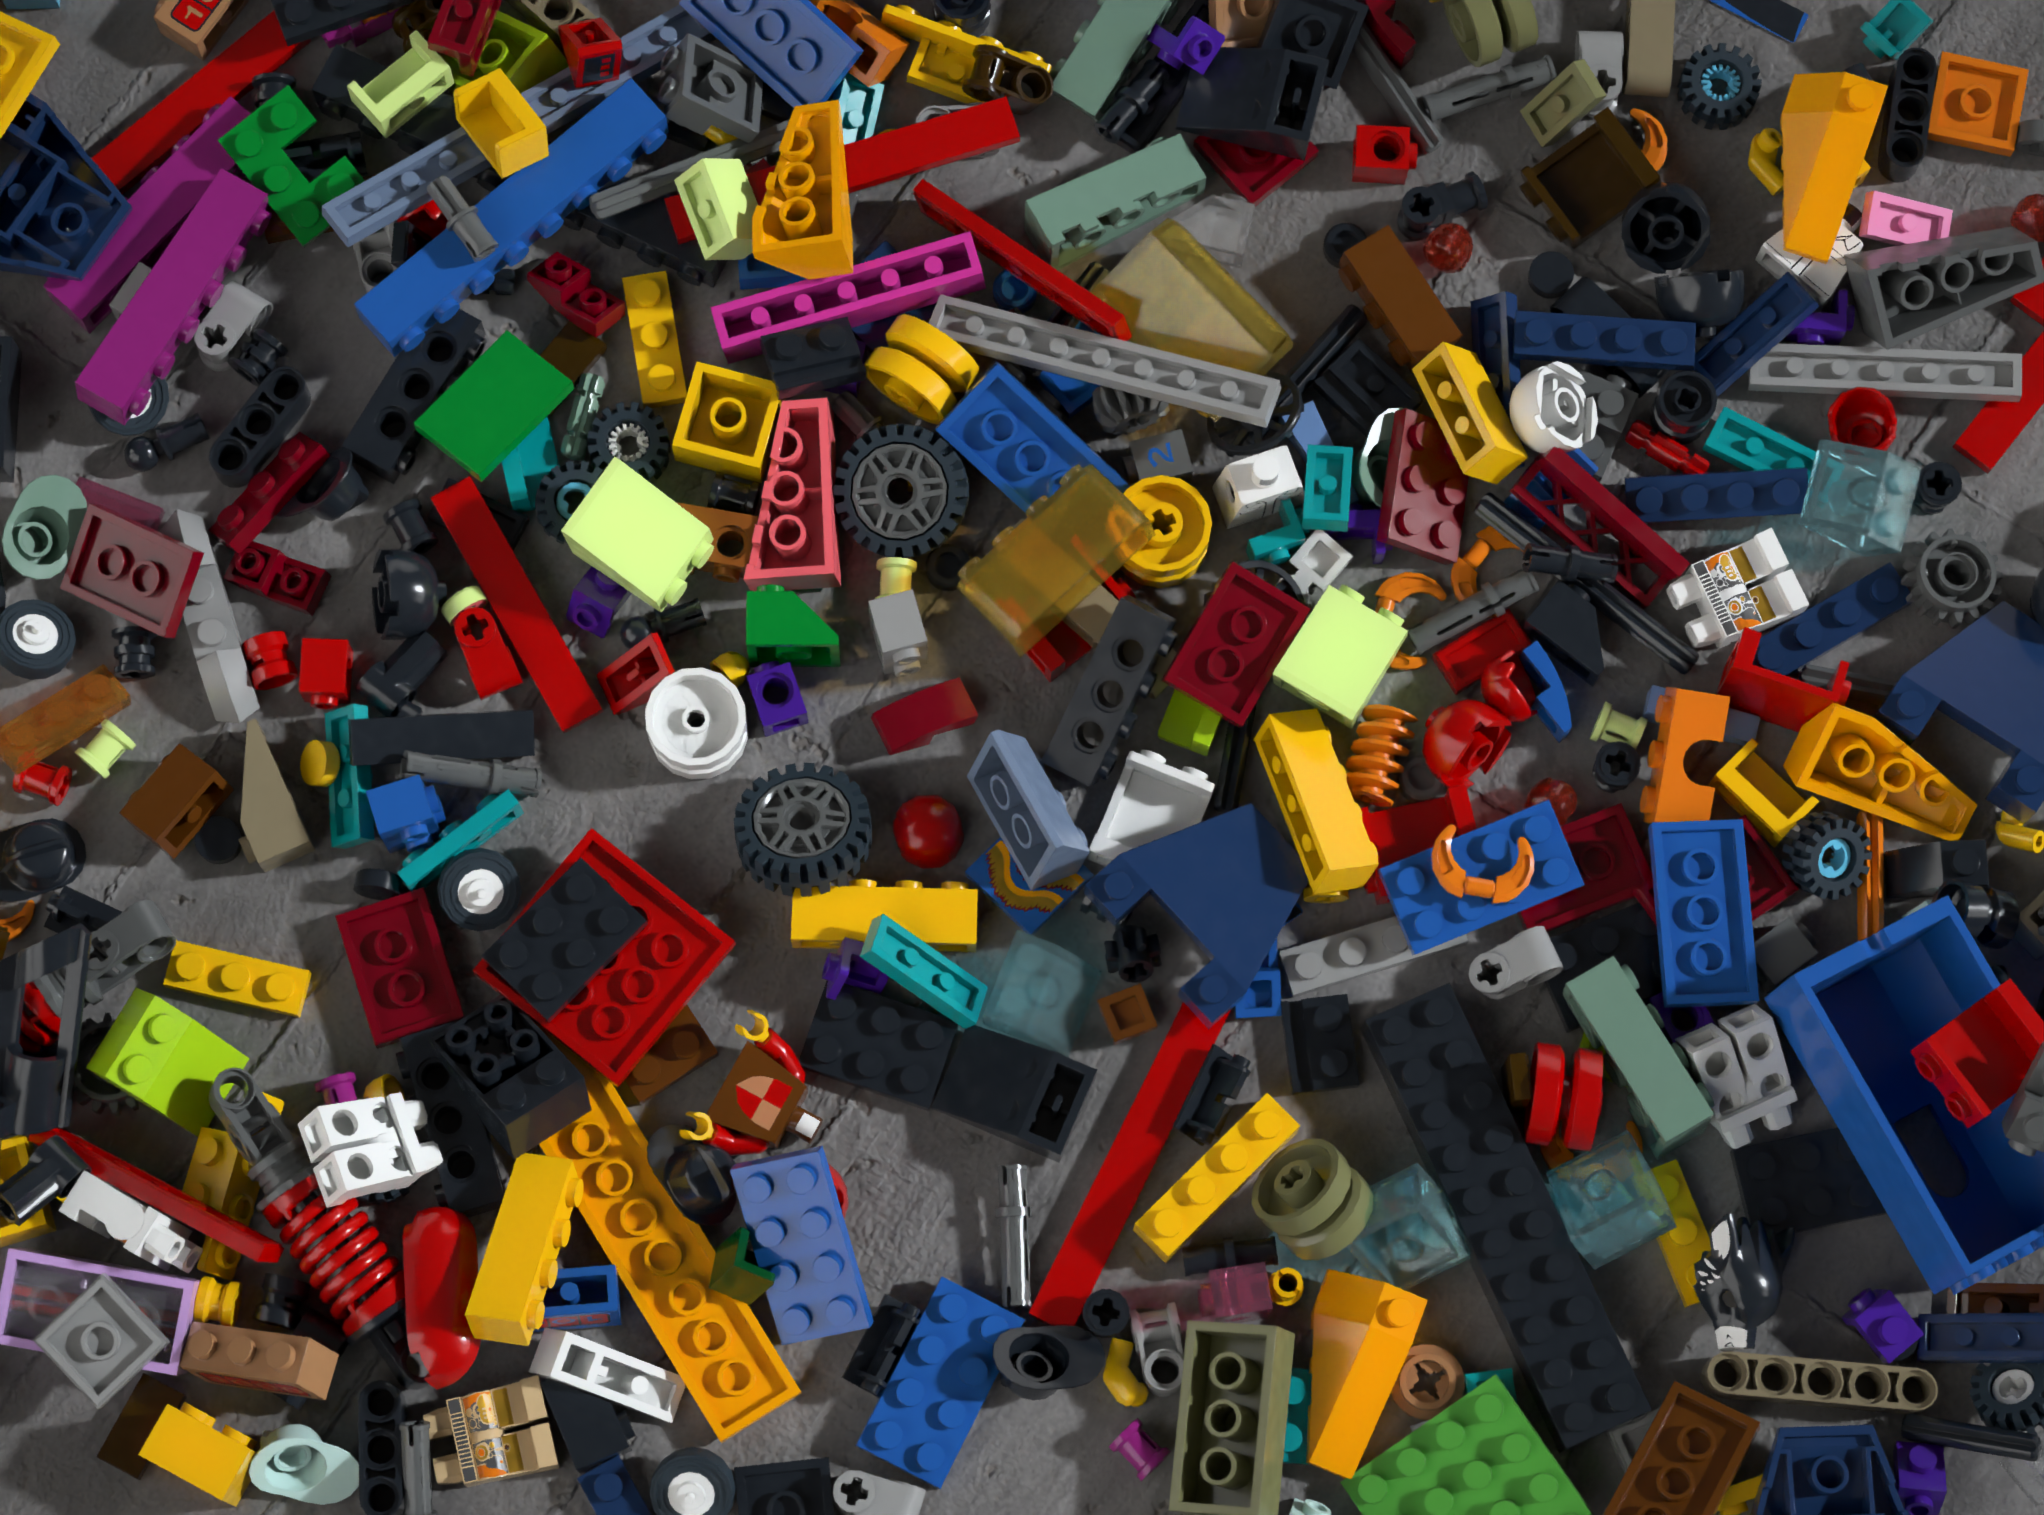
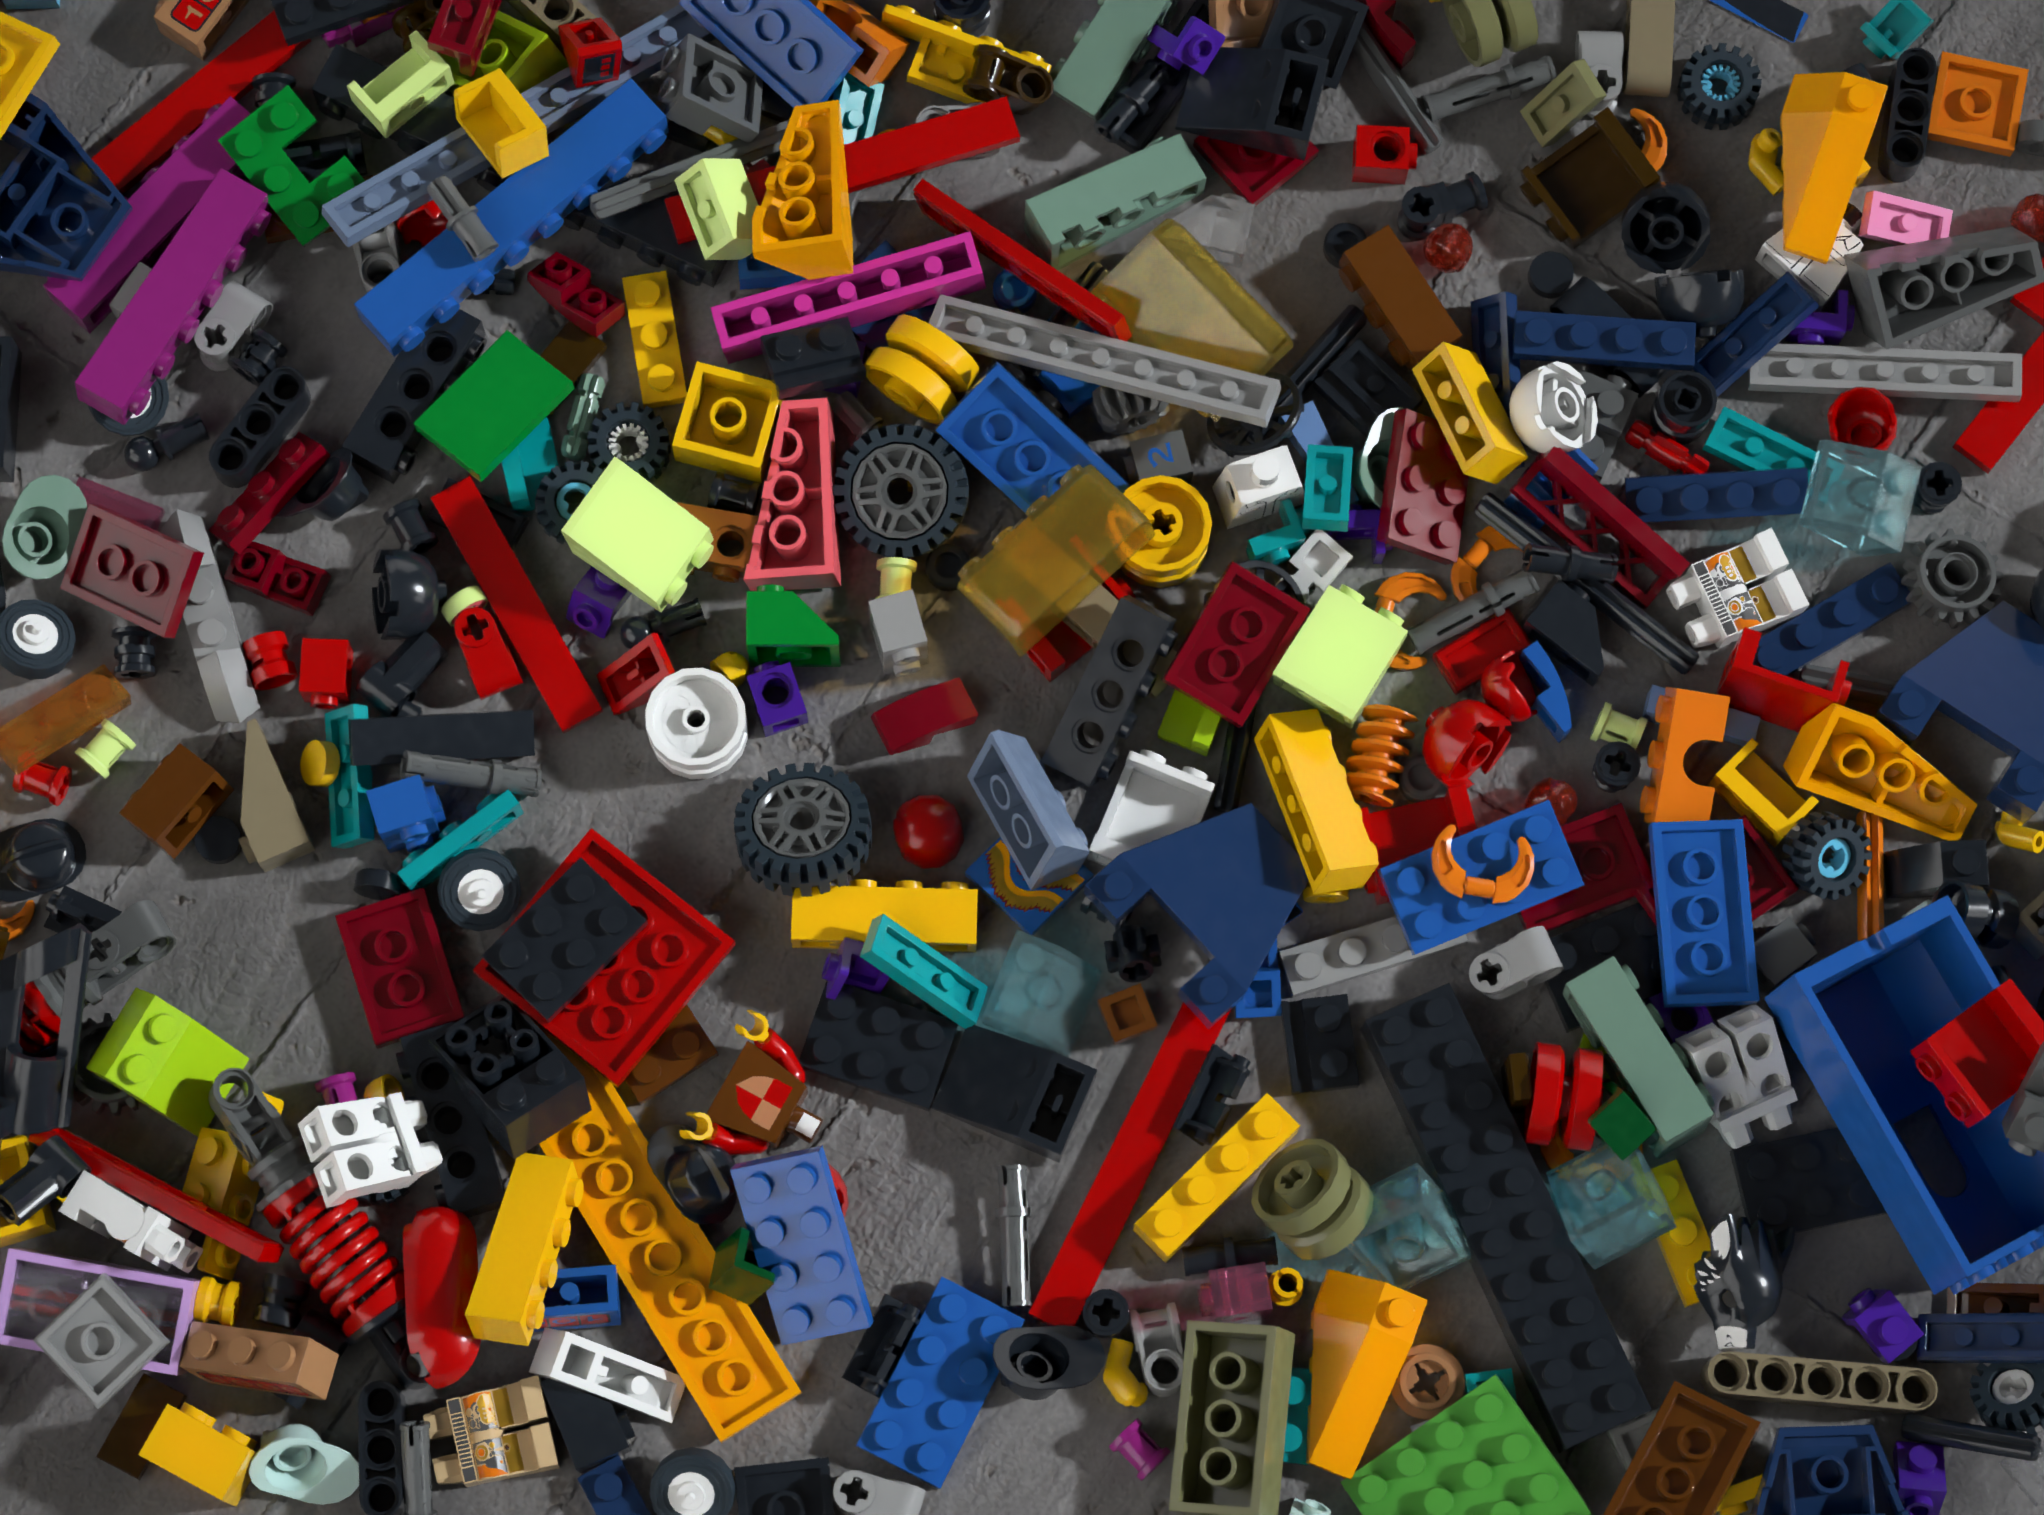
yellow plate [163,940,312,1018] -> none
black tile [391,220,434,268] -> none
none -> dark green panel [1588,1079,1657,1161]

